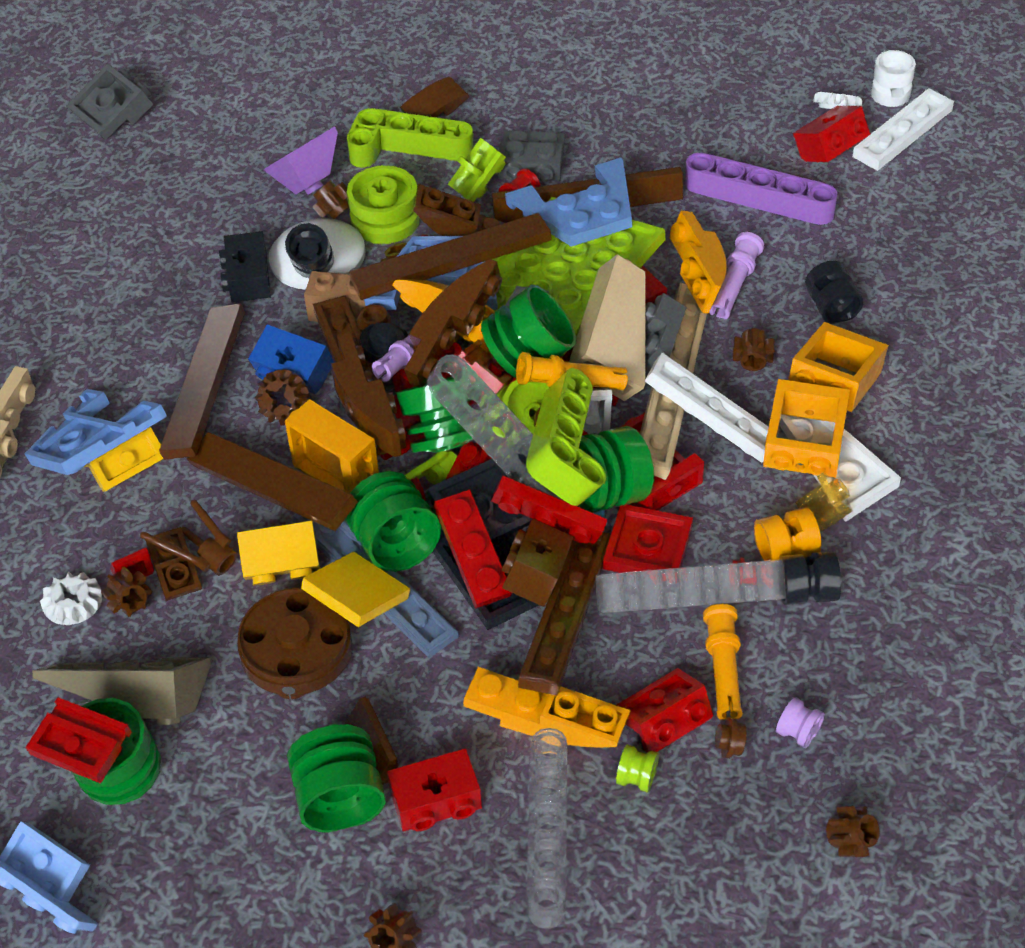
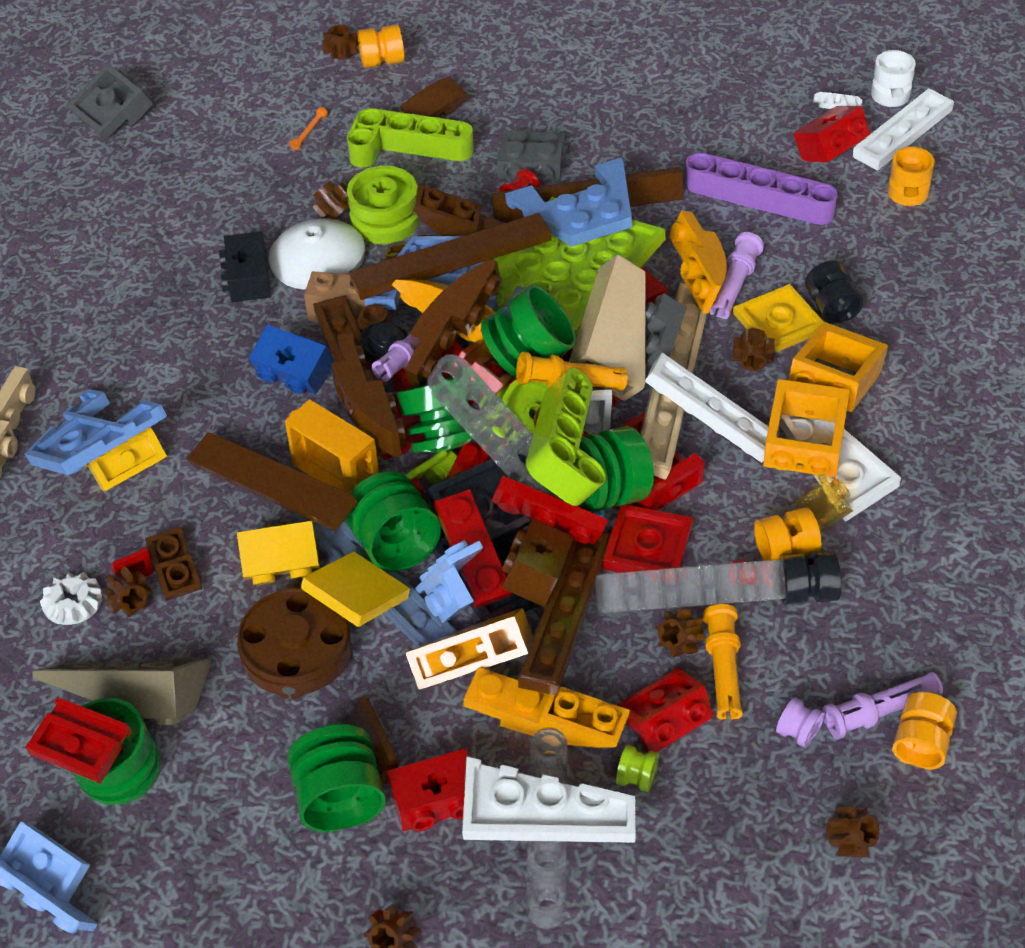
reddish brown plant [140,500,237,576] -> none
reddish brown tile [159,303,245,460] -> none
reddish brown gear [255,370,309,426] -> none
medium lavender slope [264,126,338,195] -> none
black wheel [285,223,334,279] -> none
lime hips [448,138,506,202] -> none
reddish brown plate [715,717,747,759] -> none
none -> orange hinge [289,107,328,150]
none -> reddish brown gear [322,24,358,60]
none -> light orange wheel [357,24,405,69]
none -> slope [406,608,534,690]
none -> light blue bracket [415,541,483,623]
none -> white wing [463,757,635,843]
none -> reddish brown gear [656,608,706,657]
none -> yellow tile [733,284,824,353]
none -> lavender pin [822,672,943,740]
none -> light orange wheel [887,146,935,206]
none -> light orange wheel [892,692,957,770]

